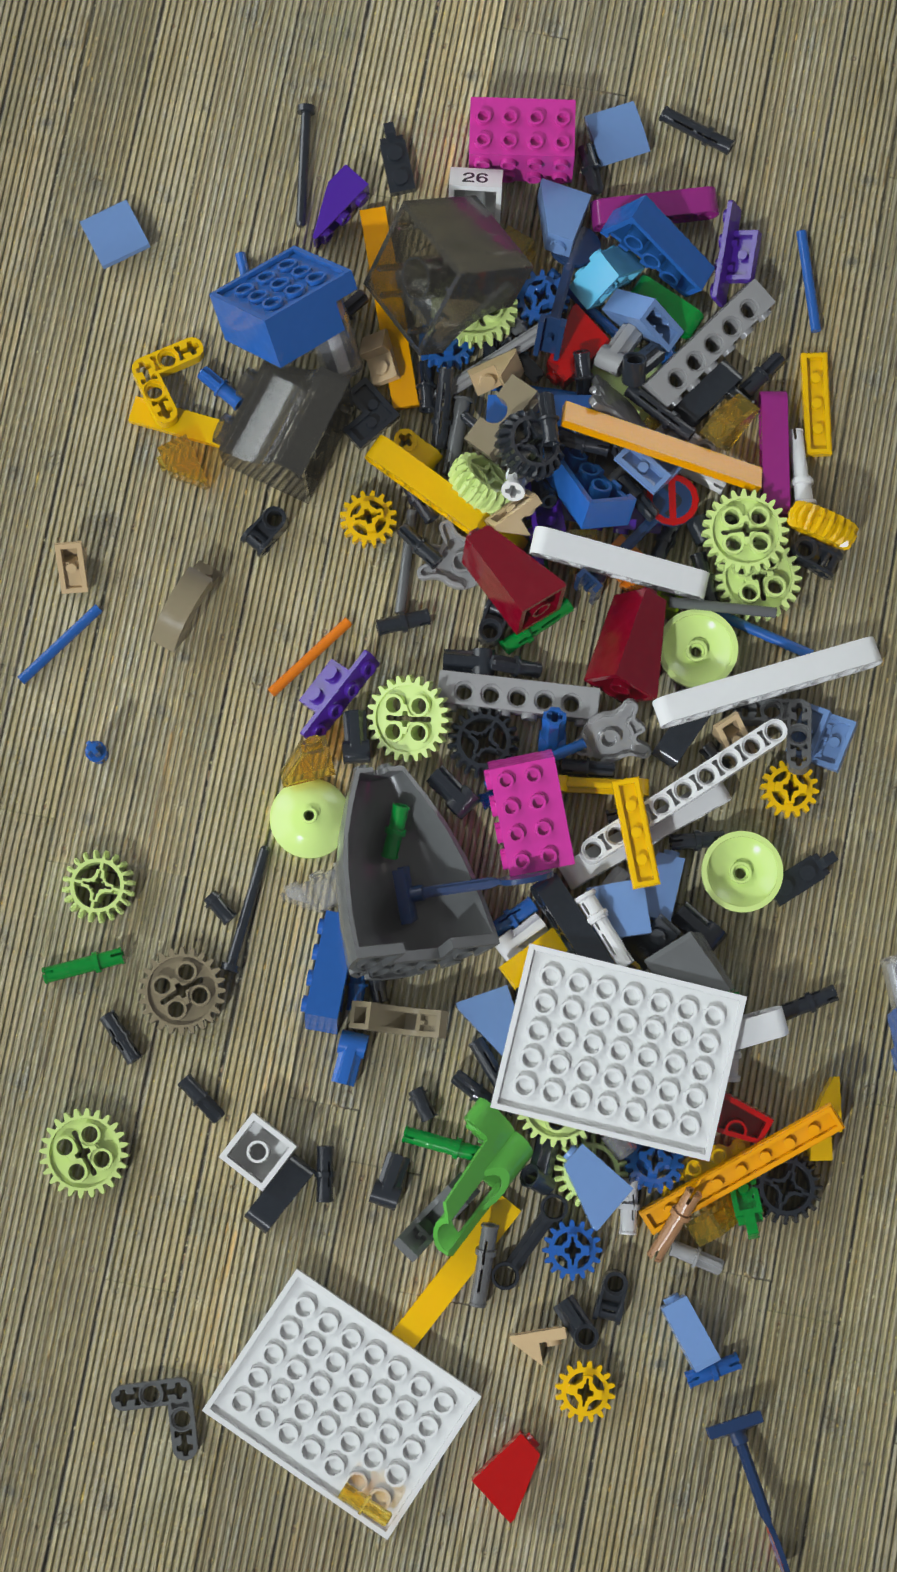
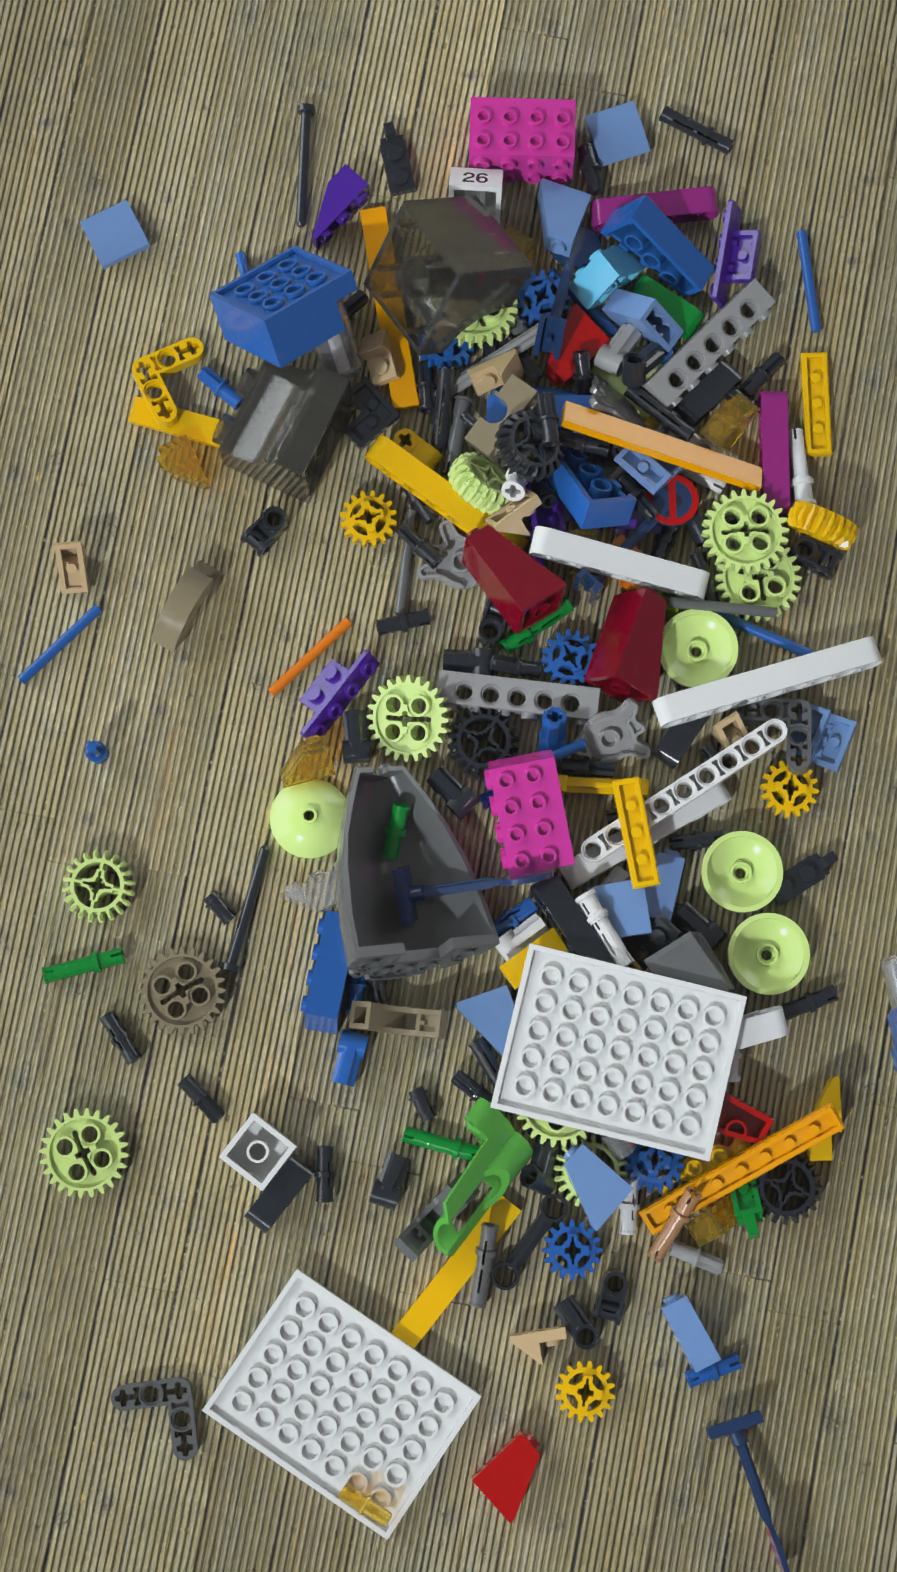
none -> blue gear [541,629,596,686]
none -> yellowish green dish [727,913,810,995]

